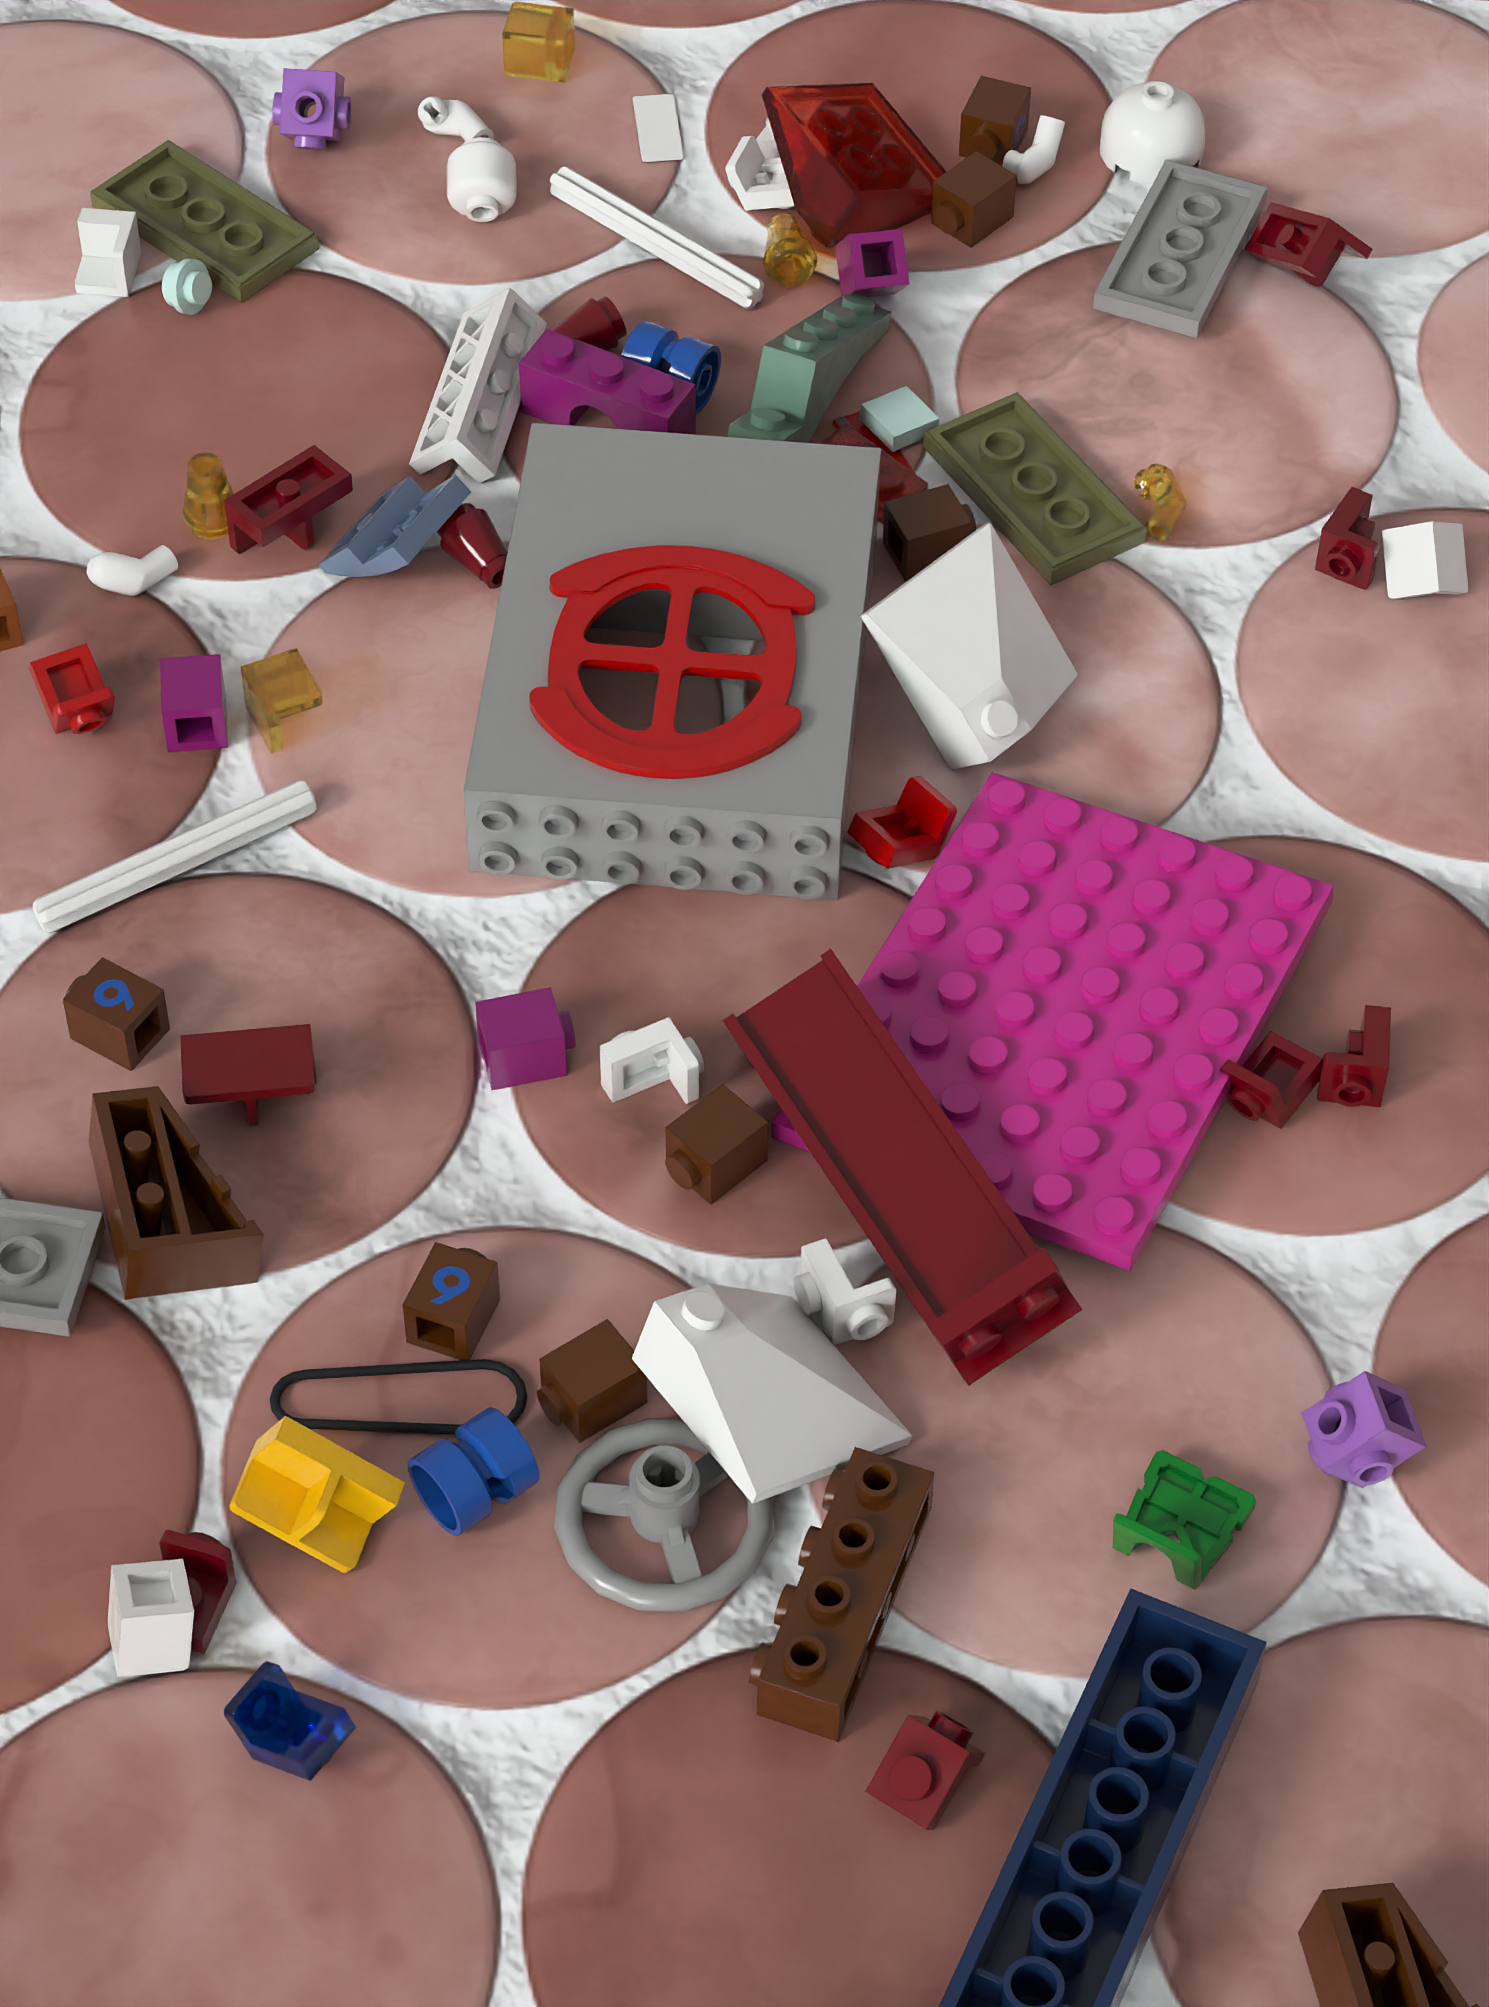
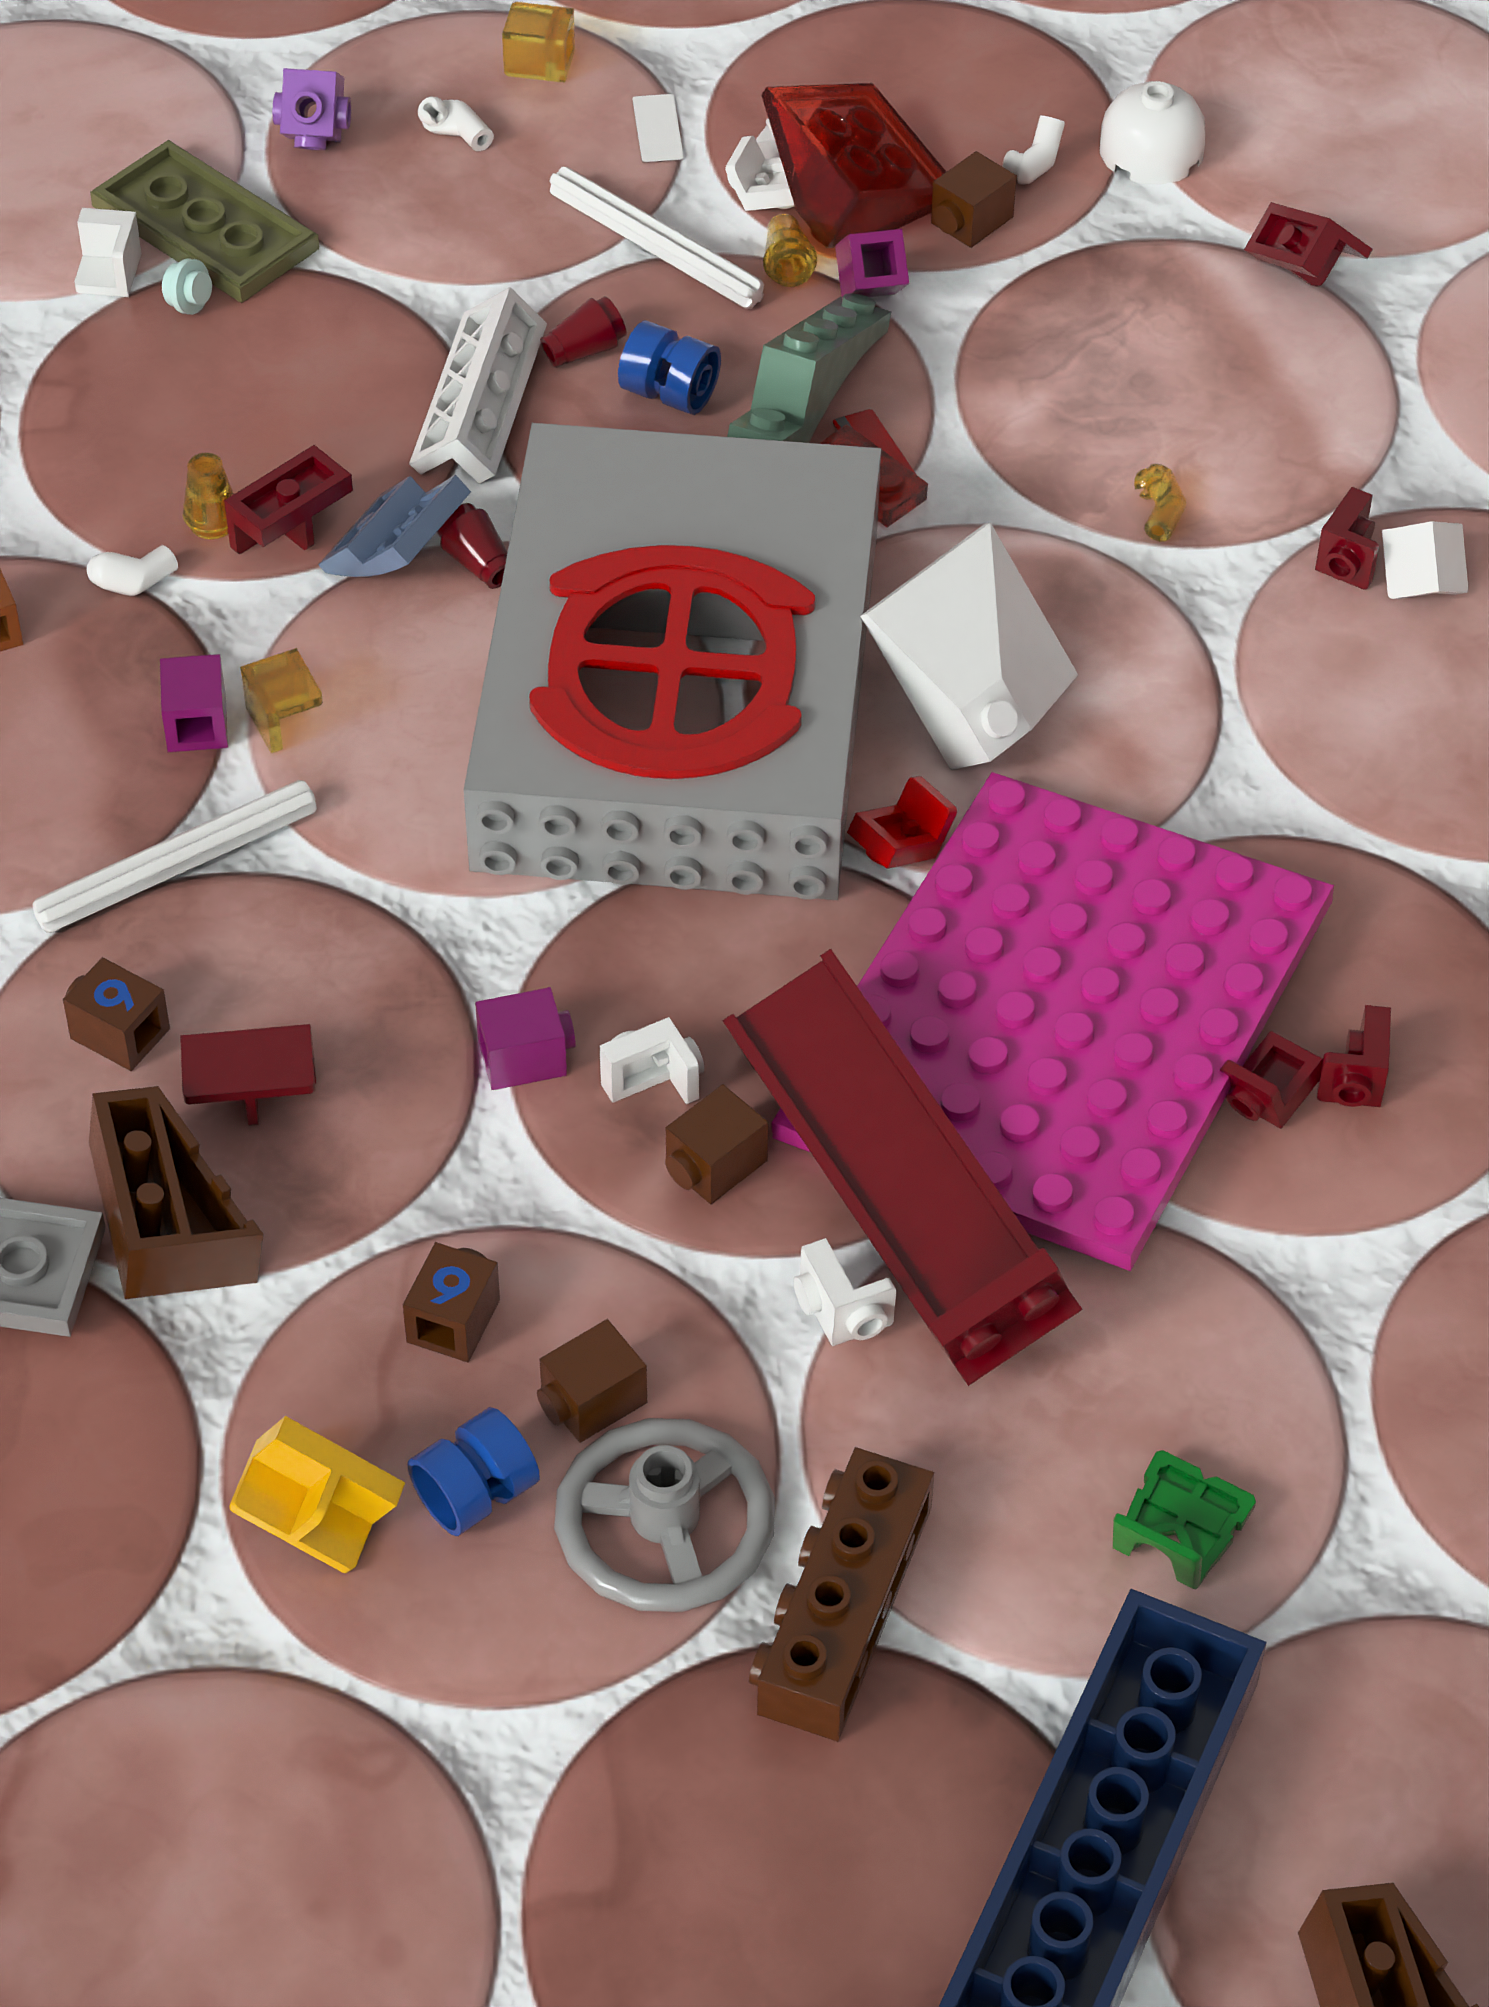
red bracket [29,643,115,734] -> none
white panel [108,1559,194,1677] -> none
dark red bracket [159,1530,237,1655] -> none
clear blue bracket [224,1661,356,1781] -> none
black piece [269,1359,527,1434] -> none
white head [446,137,517,222] -> none
magenta arch [519,329,696,435] -> none
white slope [632,1283,913,1504] -> none
light aqua tile [859,386,940,452] -> none
dark red bracket [865,1710,985,1830] -> none
reddish brown brick [883,484,976,582] -> none
olive tile [923,392,1147,586] -> none
reddish brown brick [959,76,1031,166] -> none
light grey plate [1093,160,1268,338] -> none
medium lavender brick [1301,1371,1427,1488] -> none

